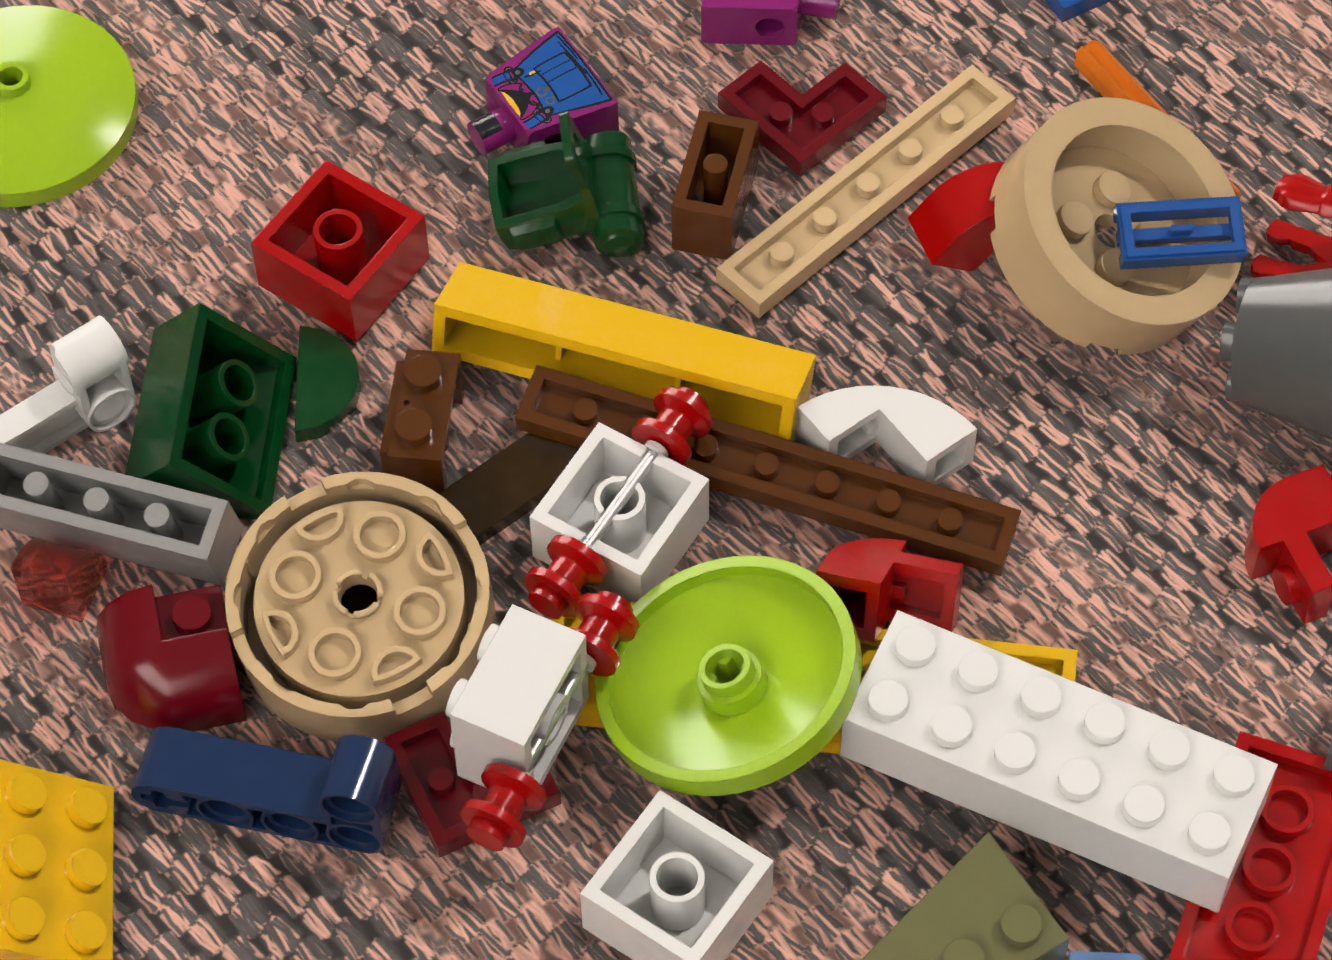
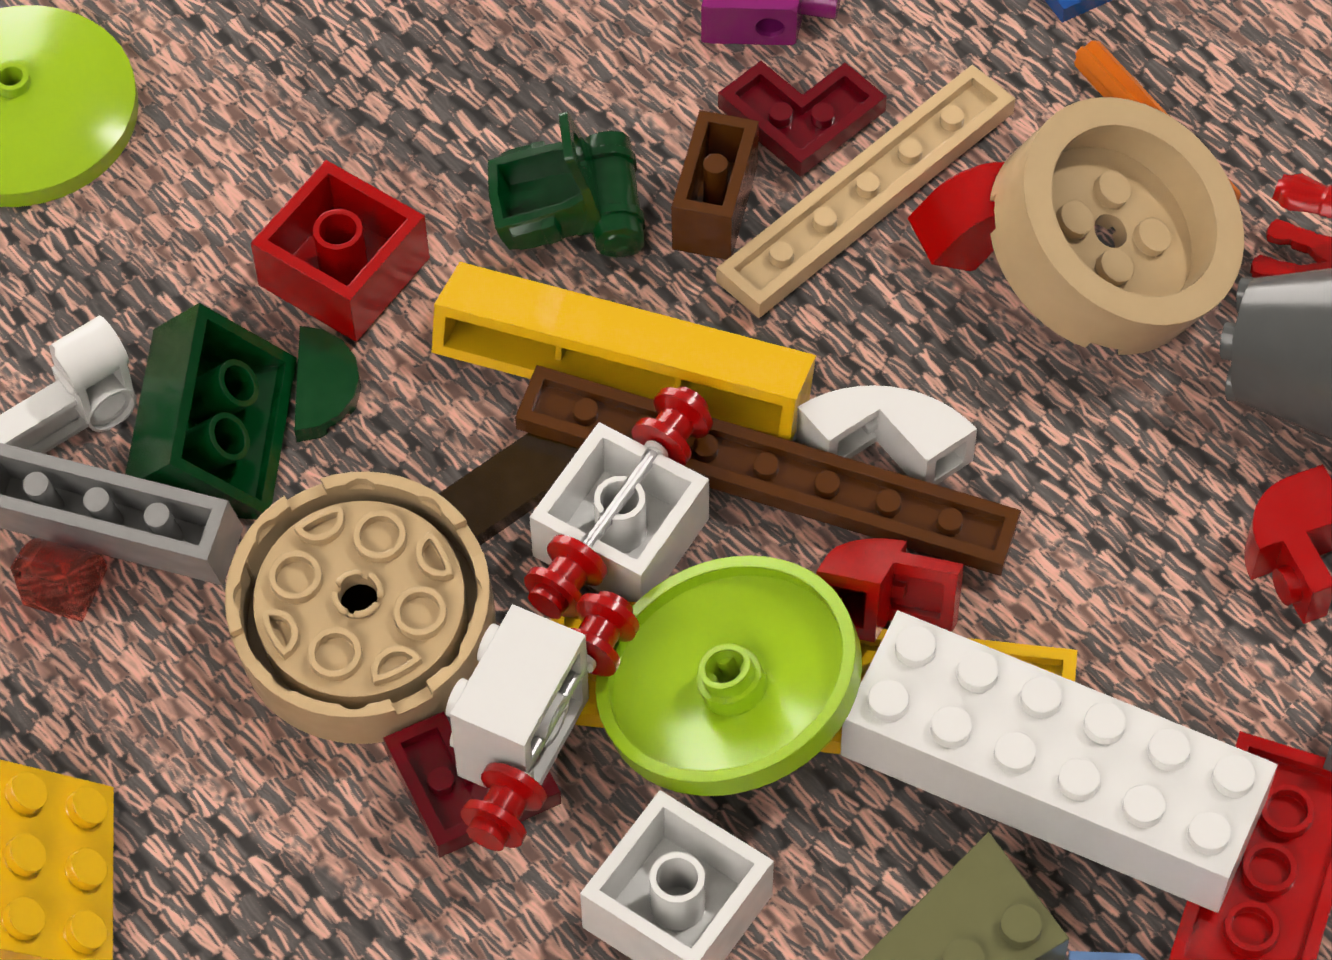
dark red brick [97,584,247,731] -> none
dark blue beam [131,727,401,854] -> none
reddish brown window [380,349,464,493] -> none
torso [467,26,619,155] -> none
blue tile [1112,196,1248,270] -> none

